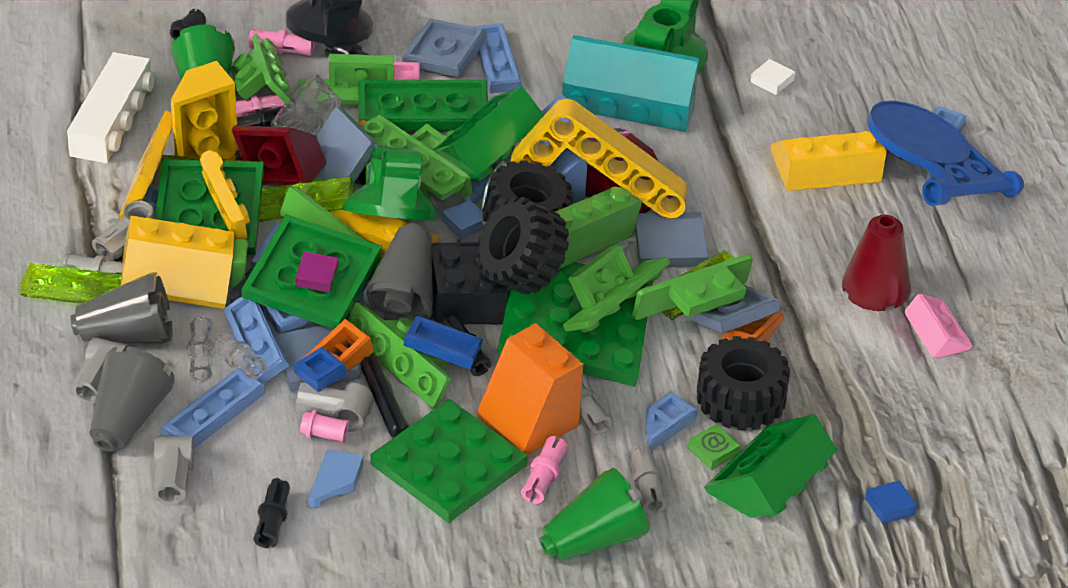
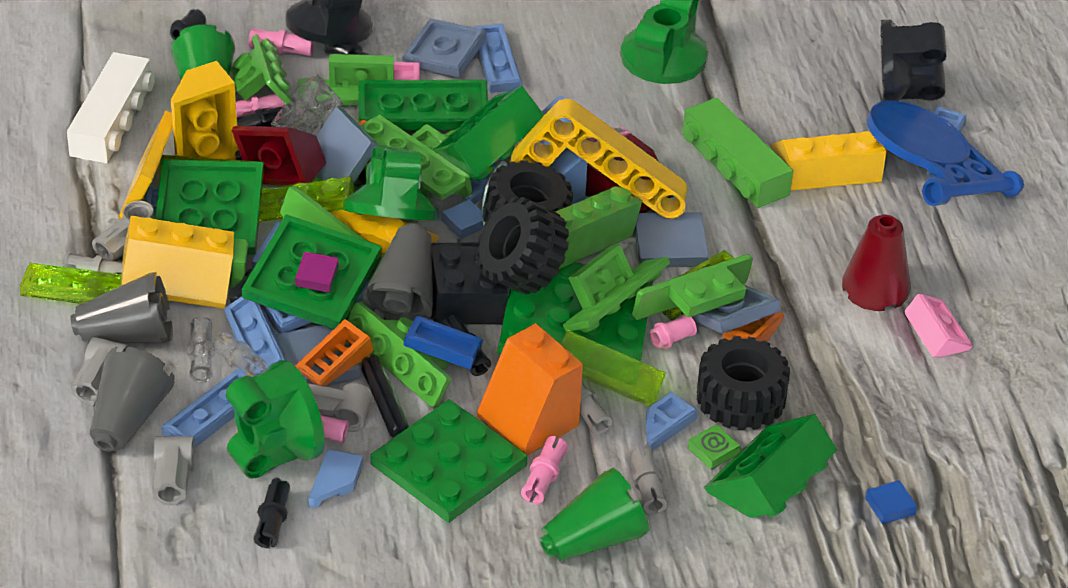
yellow hinge [199,150,250,239] -> none
blue tile [294,347,346,392] -> none
teal slope [562,35,699,132] -> none
white tile [751,59,795,95] -> none
none -> green piece [226,360,325,479]
none -> clear neon green tile [561,330,666,407]
none -> bright pink pin [650,315,697,350]
none -> bright green brick [682,97,793,208]
none -> black piece [881,19,947,101]

